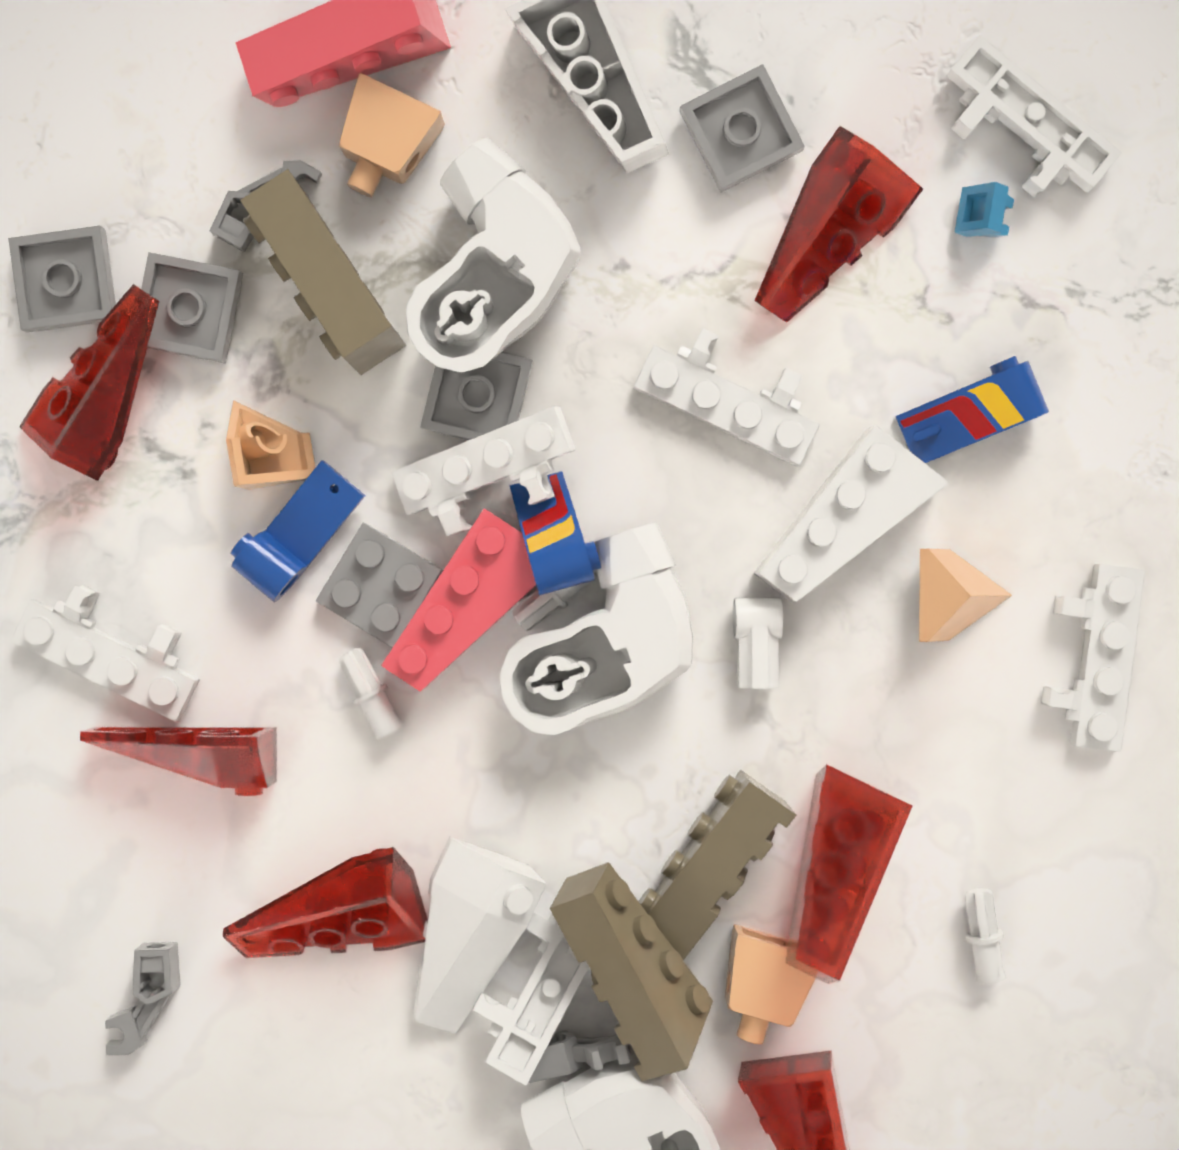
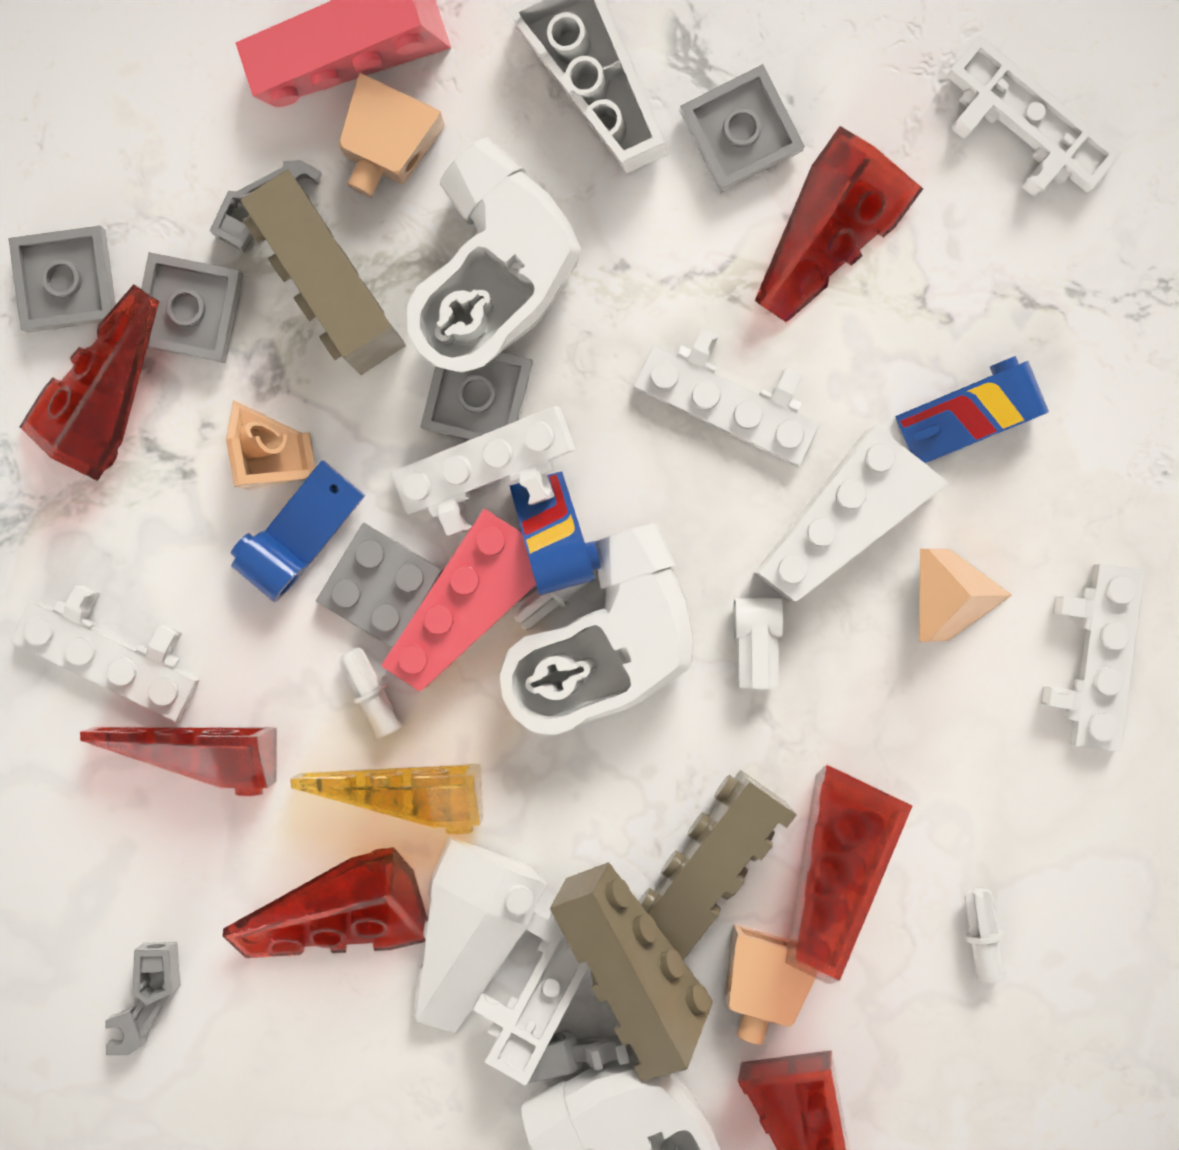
dark azure tile [954,182,1014,237] -> none
none -> clear yellow wedge [290,763,483,834]

